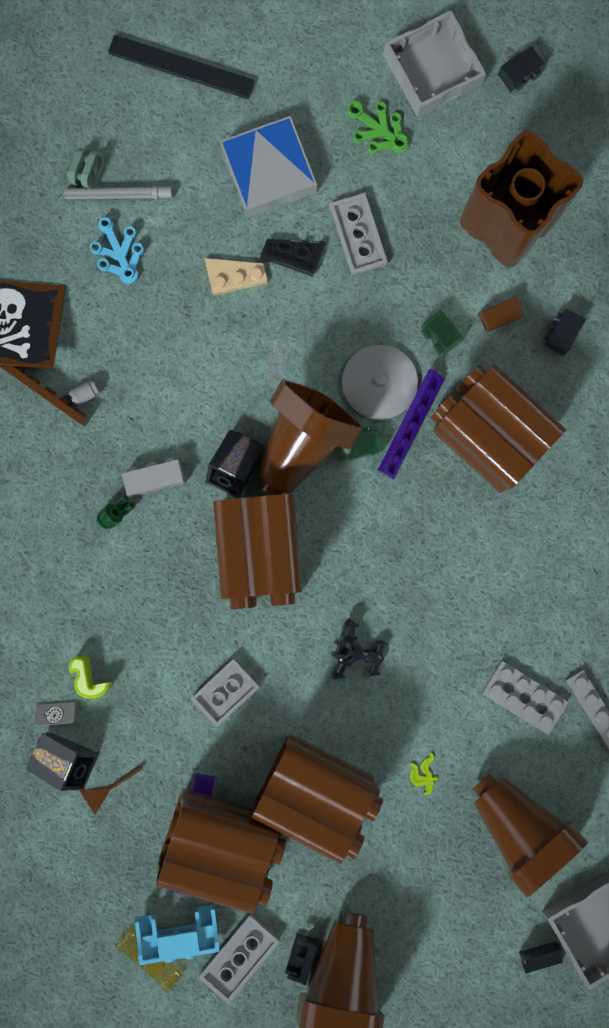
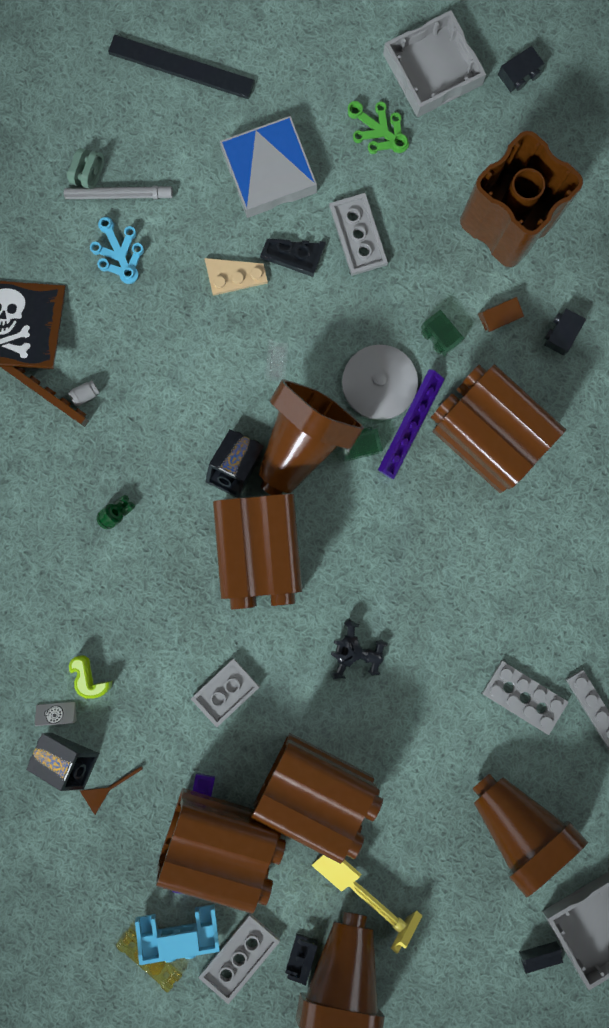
light grey brick [122,458,186,497] -> none
lime piece [410,753,438,795] -> none
none -> light yellow piece [312,855,422,954]

